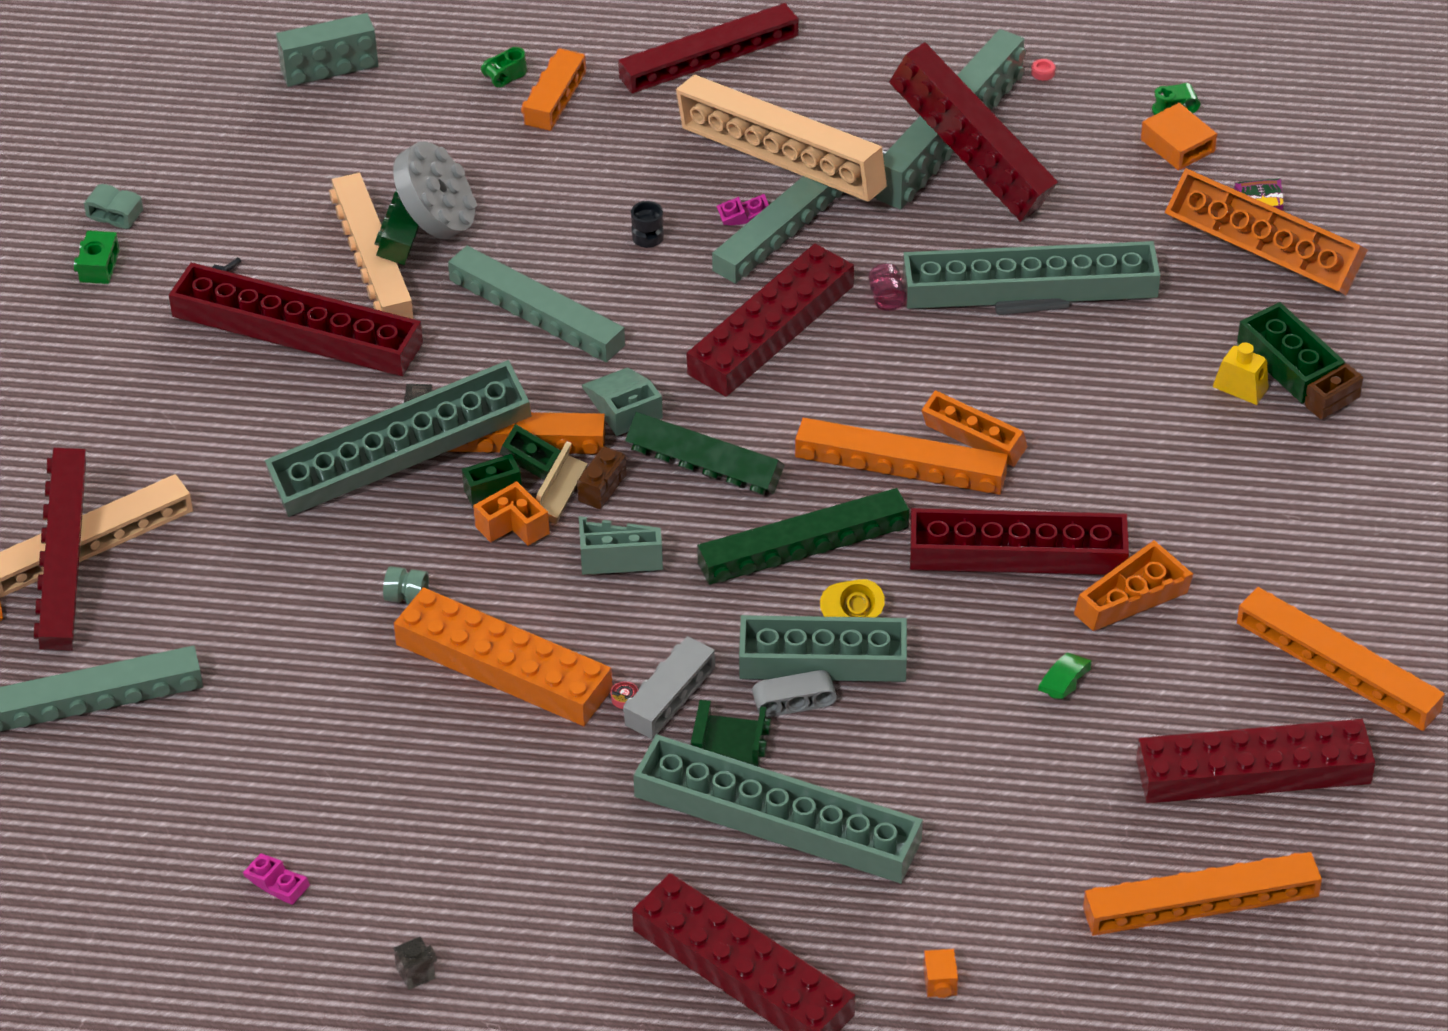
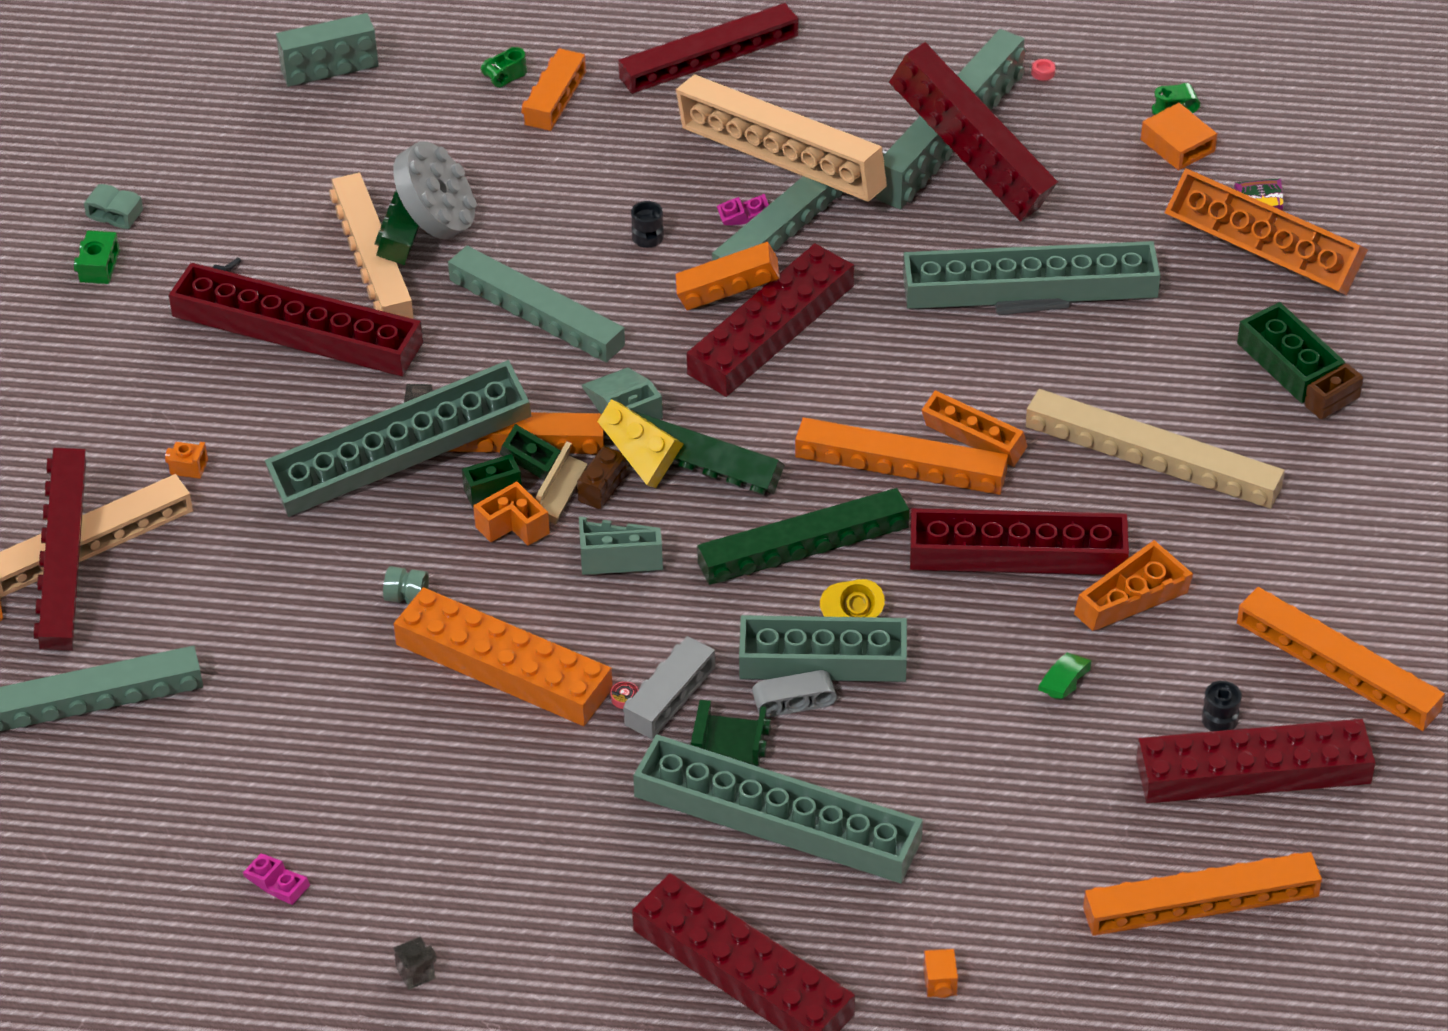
clear pink wheel [868,263,907,311] -> none
yellow torso [1213,343,1269,405] -> none
none -> orange brick [165,441,208,479]
none -> yellow wedge [597,399,683,488]
none -> orange brick [676,241,779,311]
none -> tan brick [1026,389,1285,509]
none -> black wheel [1202,681,1242,732]

